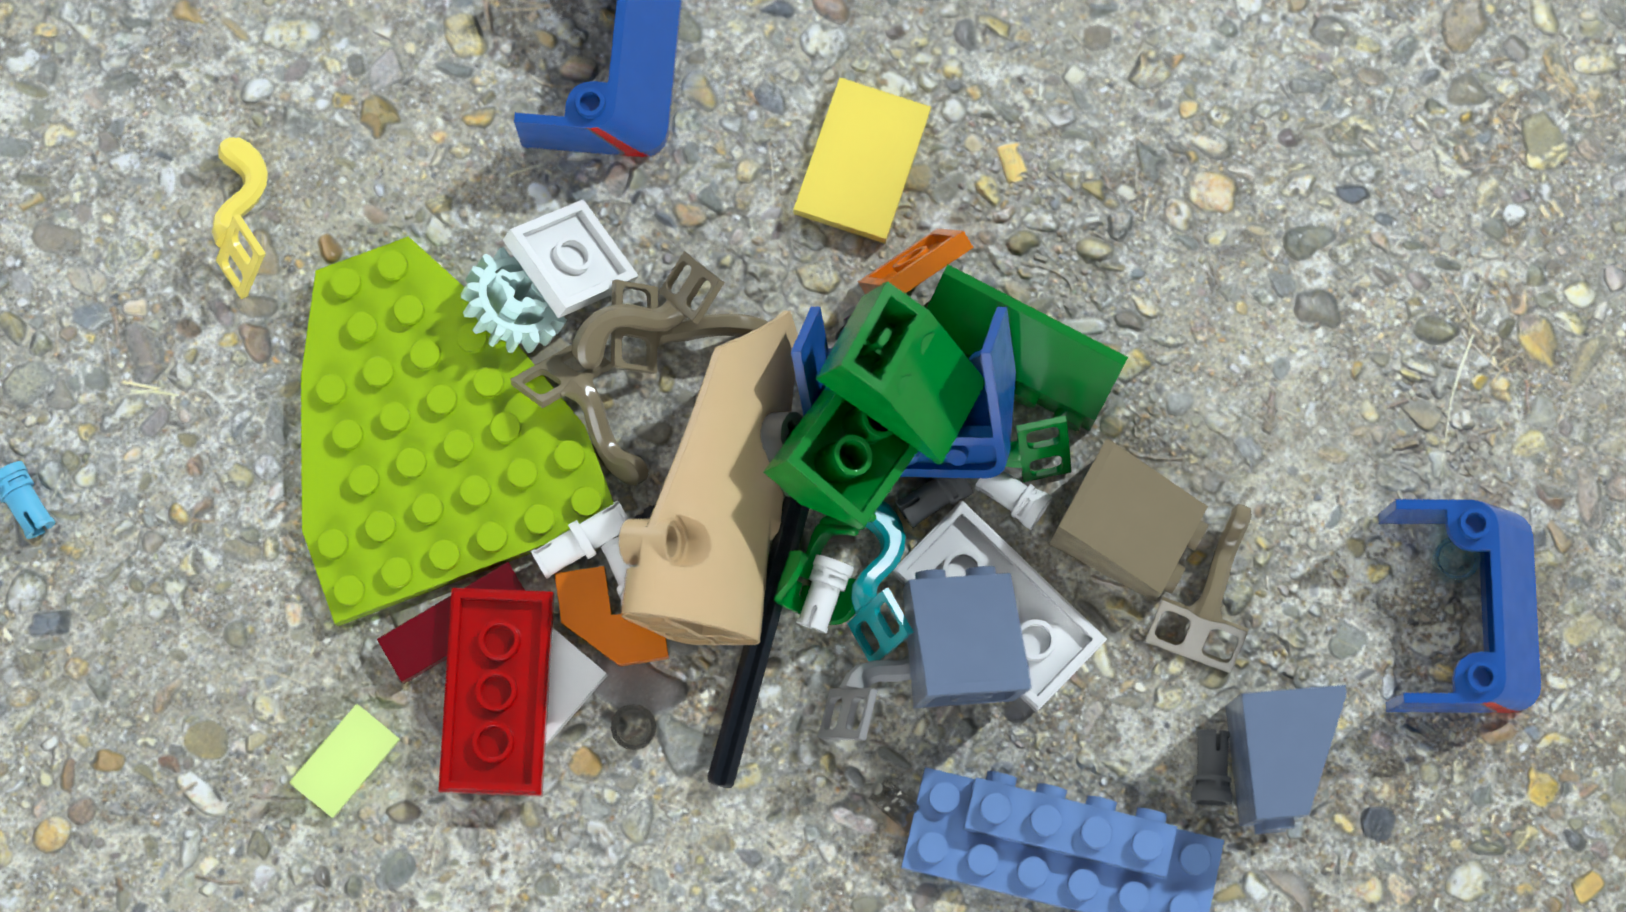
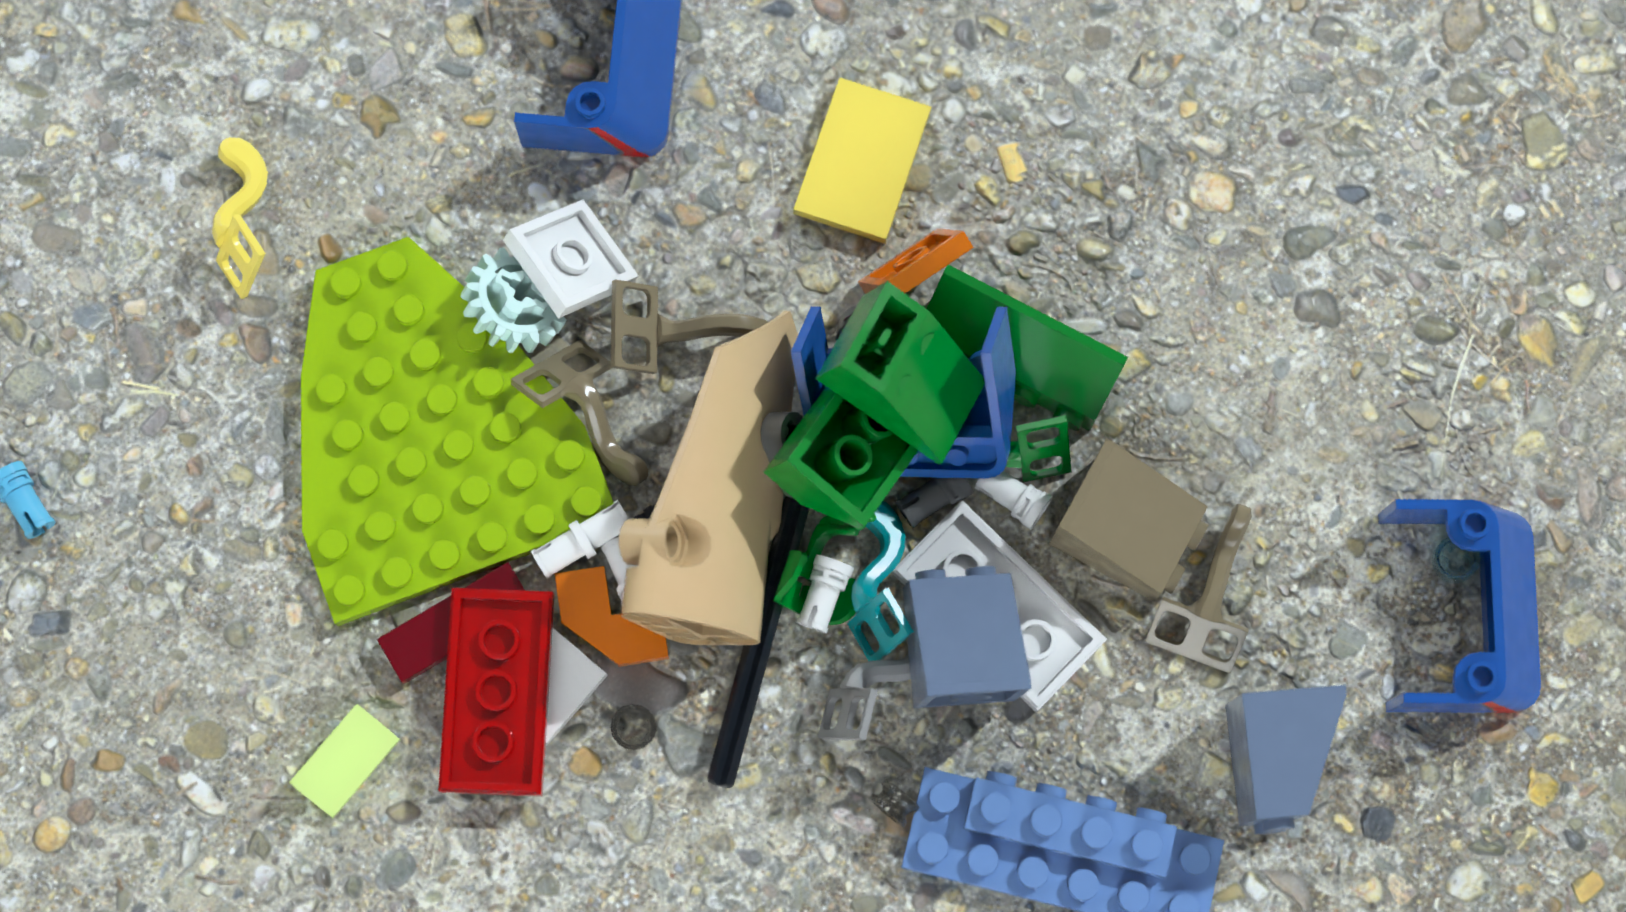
dark tan piece [572,251,725,369] -> none
dark grey pin [1191,729,1232,806] -> none

